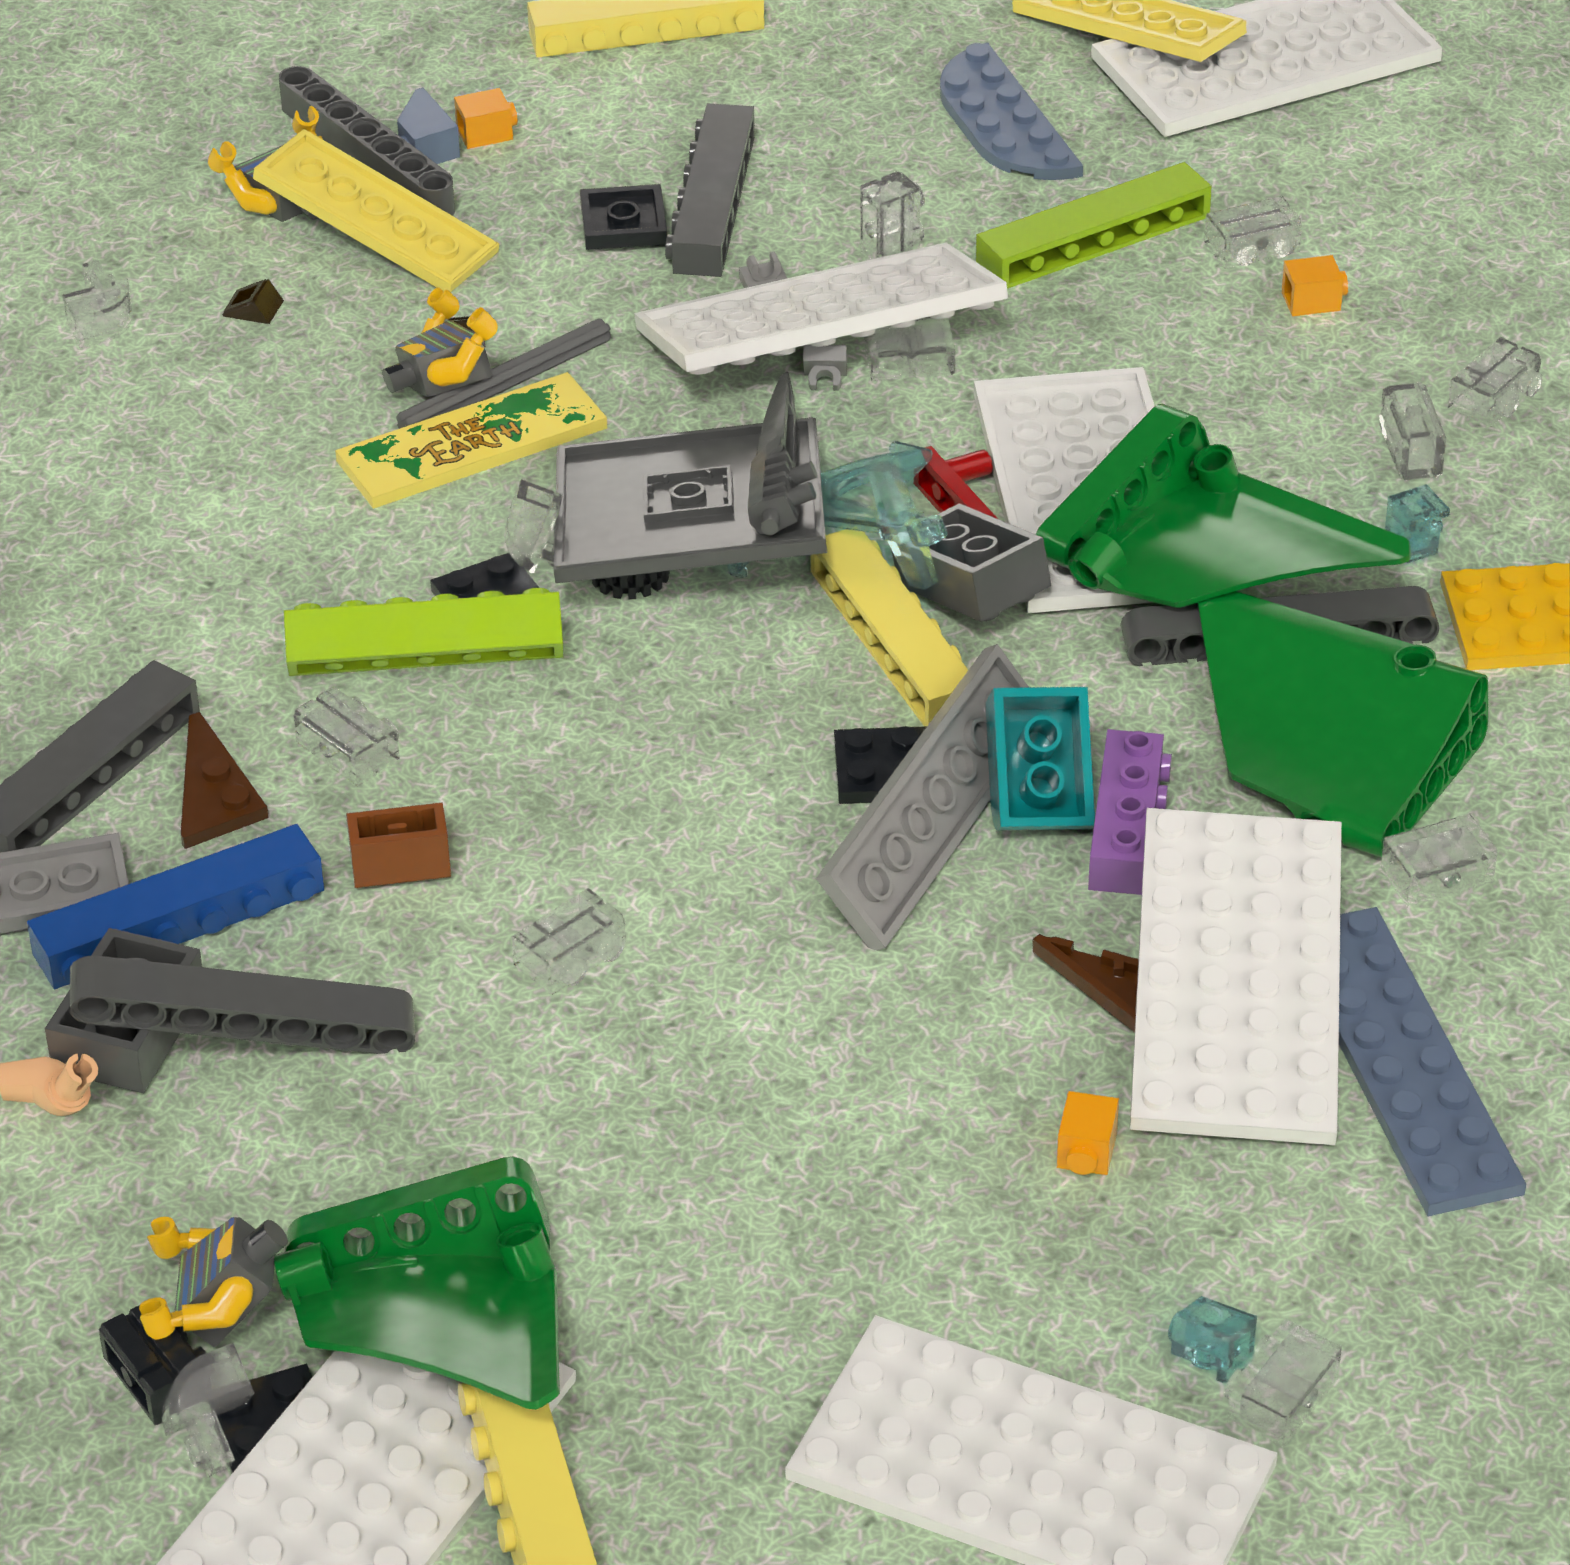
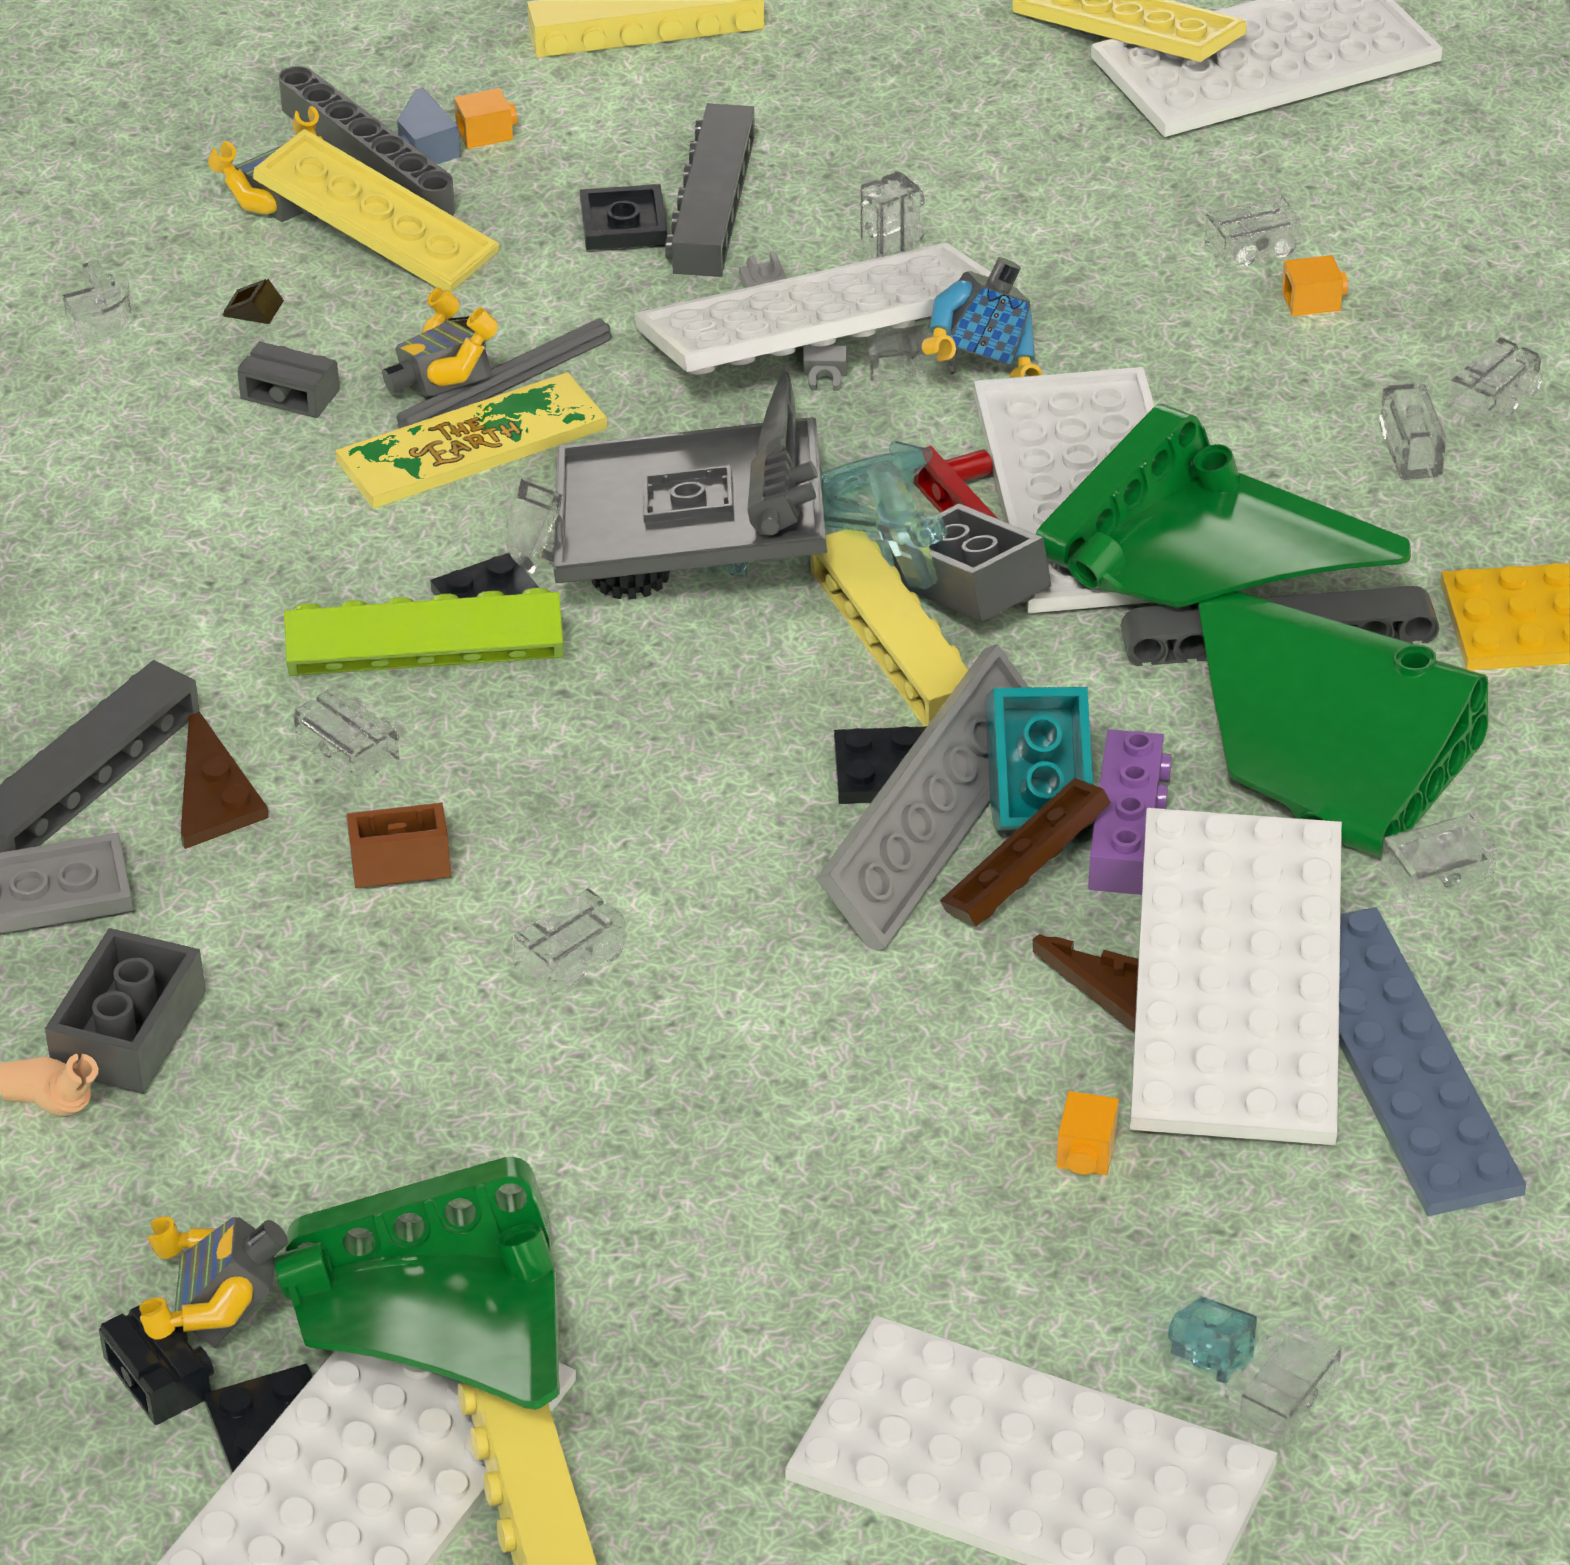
blue brick [27,824,324,990] -> none
dark grey beam [70,956,415,1054] -> none
clear brick [162,1343,254,1477] -> none
sand blue plate [940,42,1083,180] -> none
lime brick [976,161,1212,289] -> none
clear light blue brick [1385,484,1450,563] -> none
none -> dark grey brick [237,341,340,418]
none -> torso [922,257,1043,378]
none -> reddish brown plate [940,778,1111,927]

